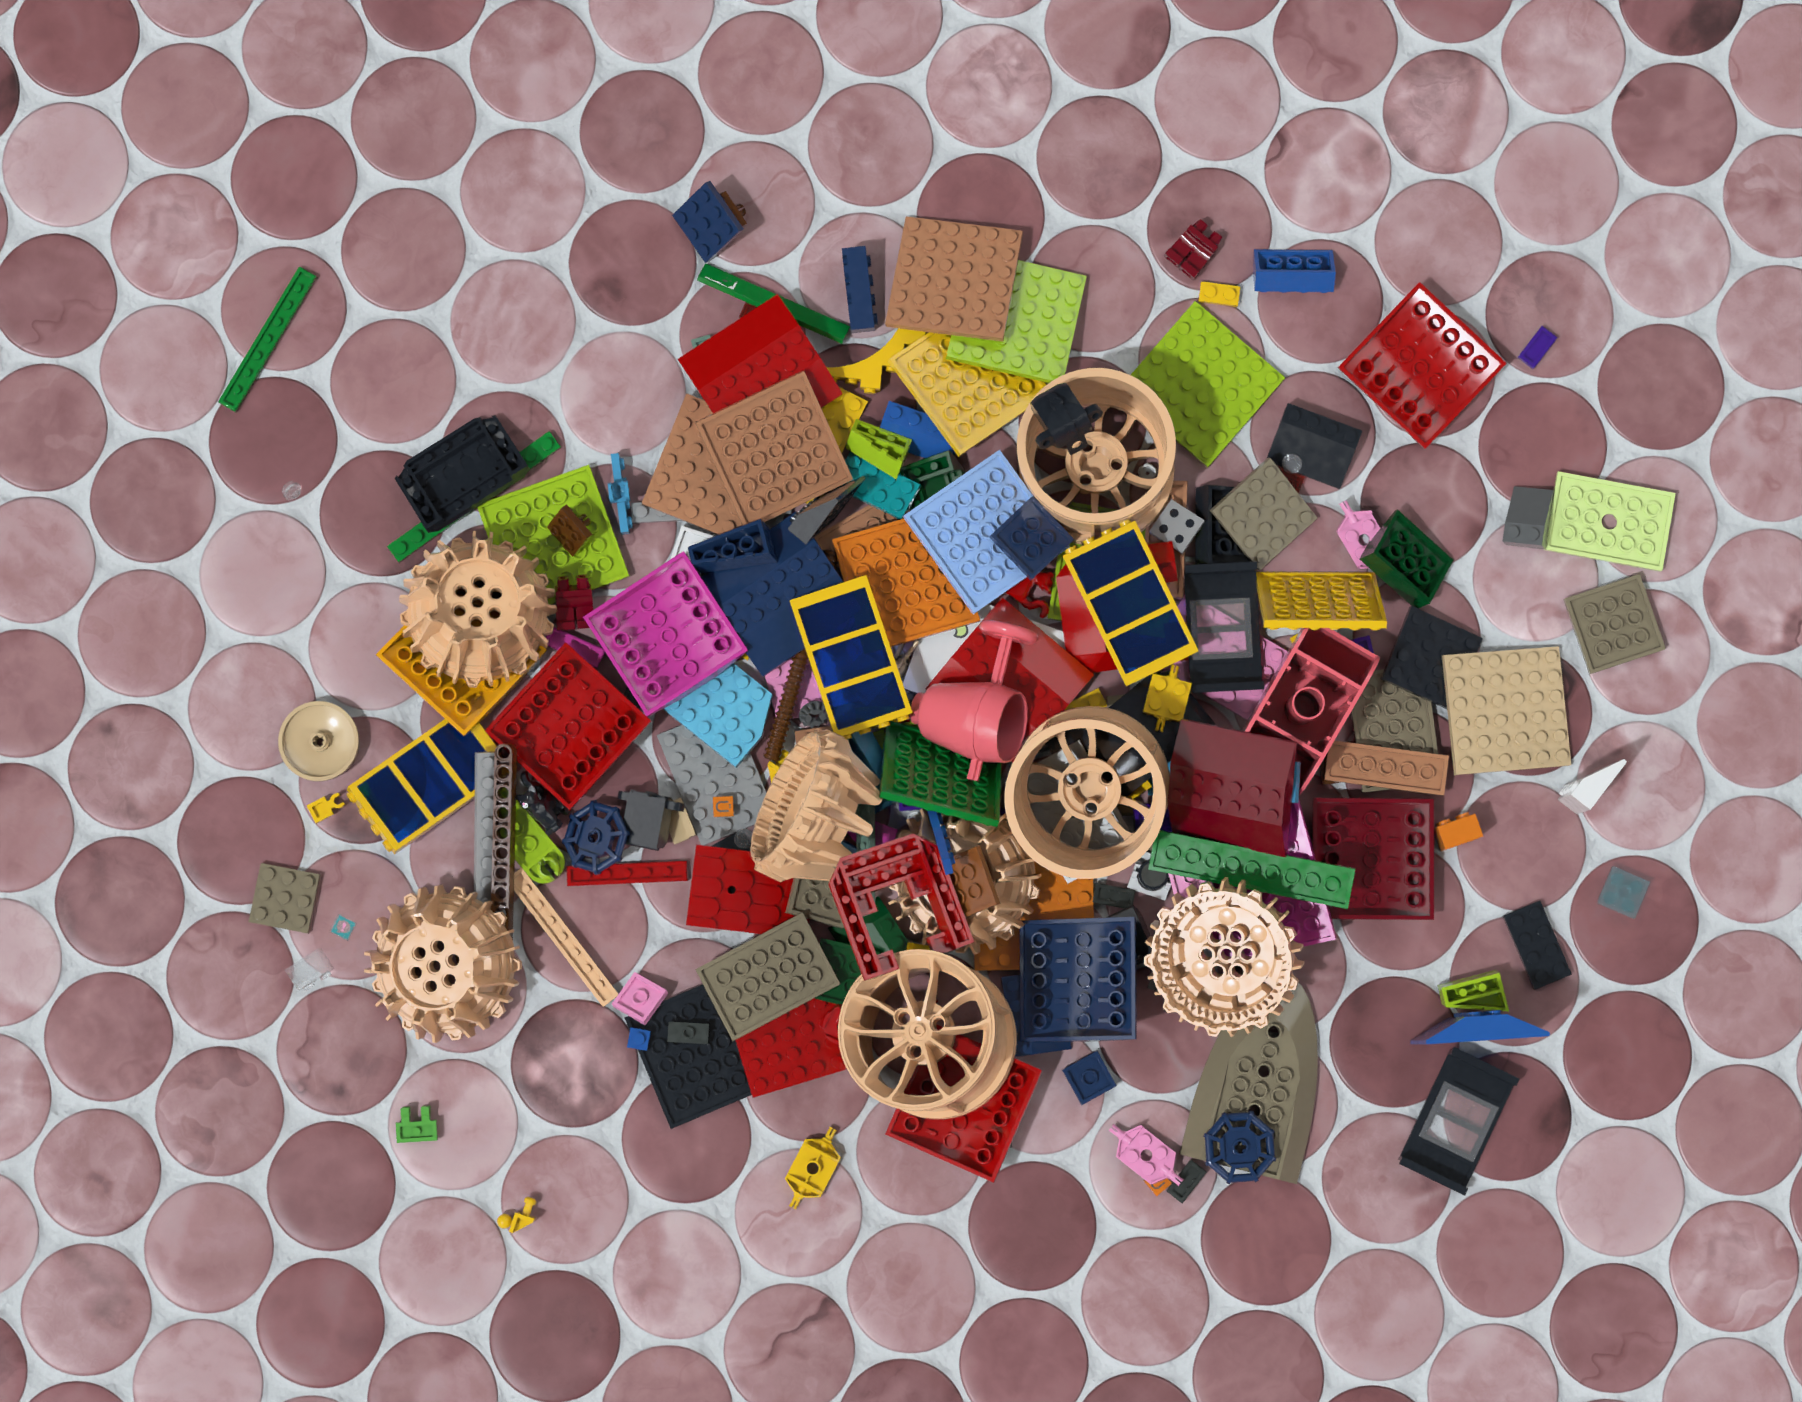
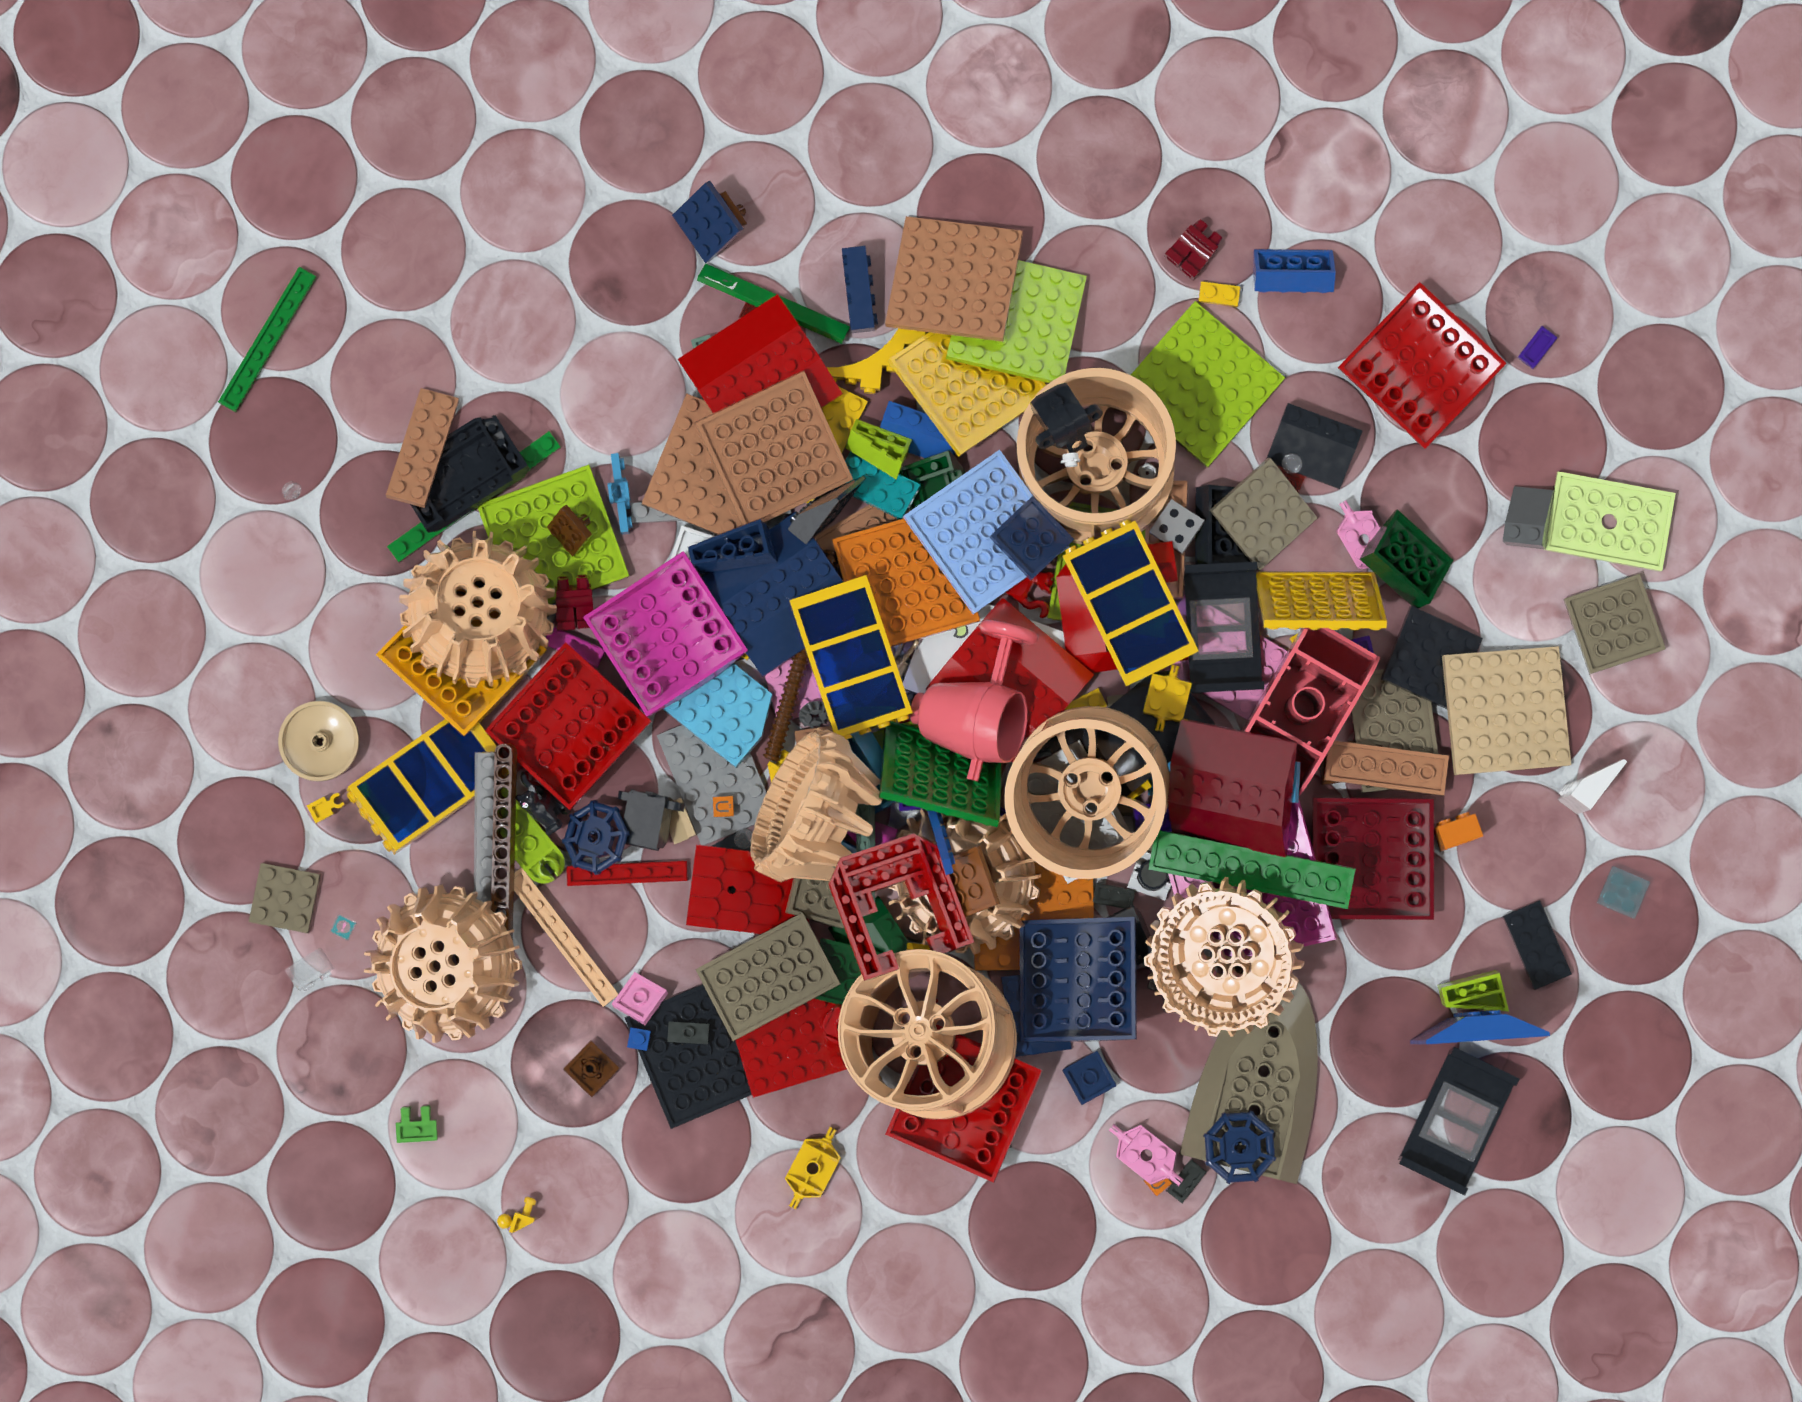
none -> nougat plate [386,388,459,508]
none -> reddish brown plate [563,1040,620,1097]
none -> white plate [1061,453,1081,467]

